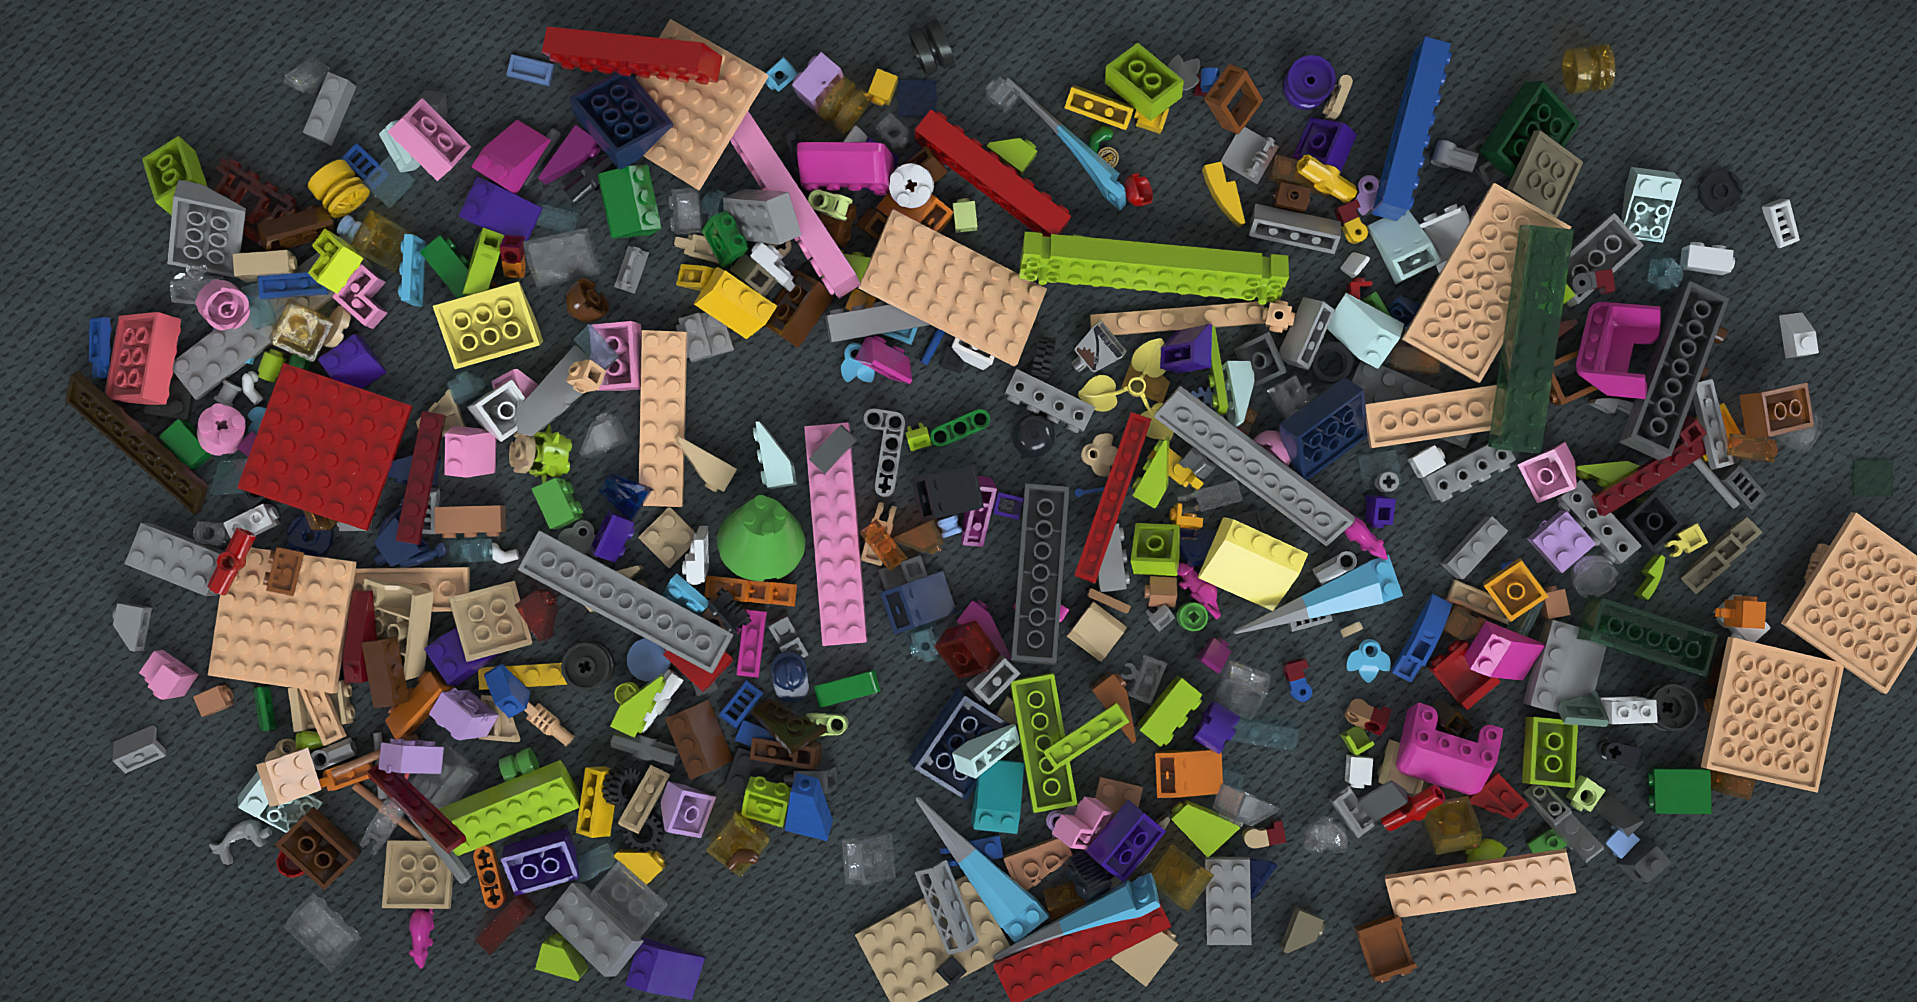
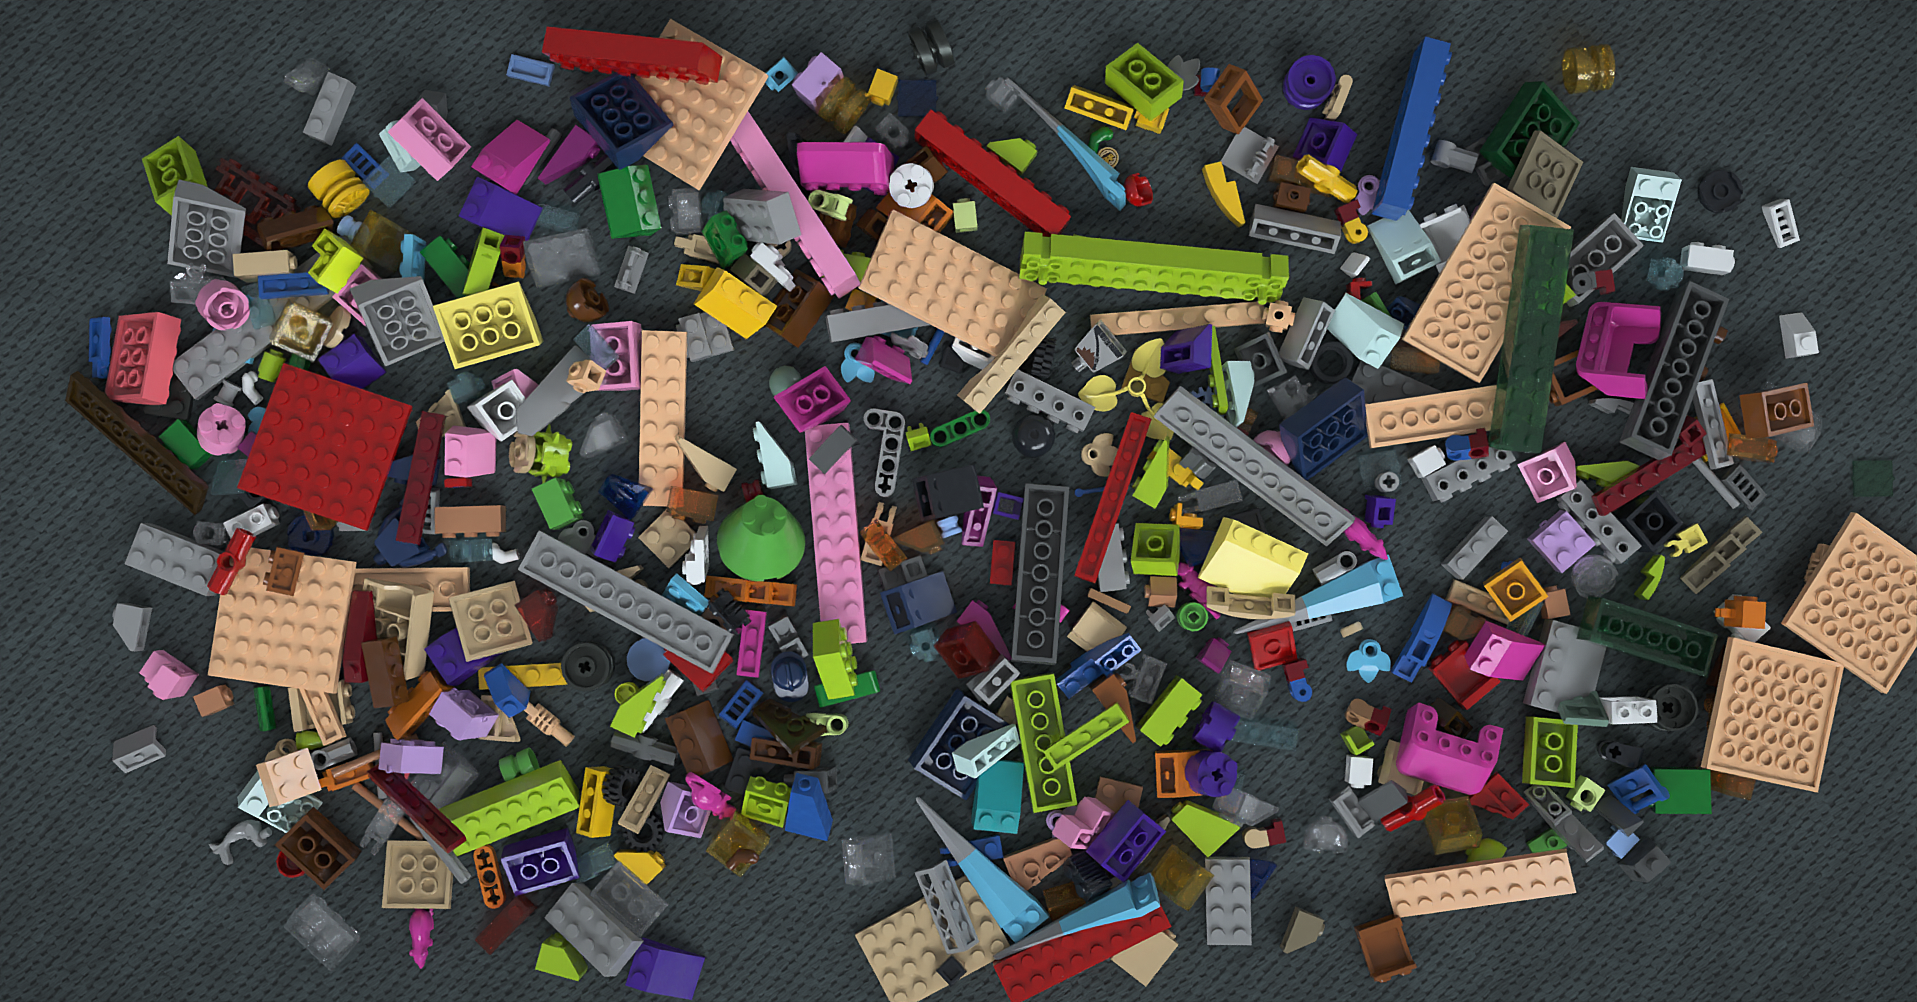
none -> light grey slope [350,276,445,366]
none -> red tile [444,477,472,488]
none -> clear orange brick [666,486,718,524]
none -> dark pink animal [685,772,737,820]
none -> dark red wheel [742,479,764,503]
none -> sand green hair [769,365,802,396]
none -> dark pink slope [774,366,851,433]
none -> lime brick [813,619,858,700]
none -> light grey plate [891,332,929,359]
none -> tan arch [957,295,1066,414]
none -> red plate [990,540,1015,585]
none -> blue slope [1055,633,1141,699]
none -> dark purple brick [1185,750,1237,797]
none -> tan slope [1206,586,1296,619]
none -> red tile [1247,621,1298,671]
none -> leg [1445,428,1489,461]
none -> blue plate [1608,764,1670,814]

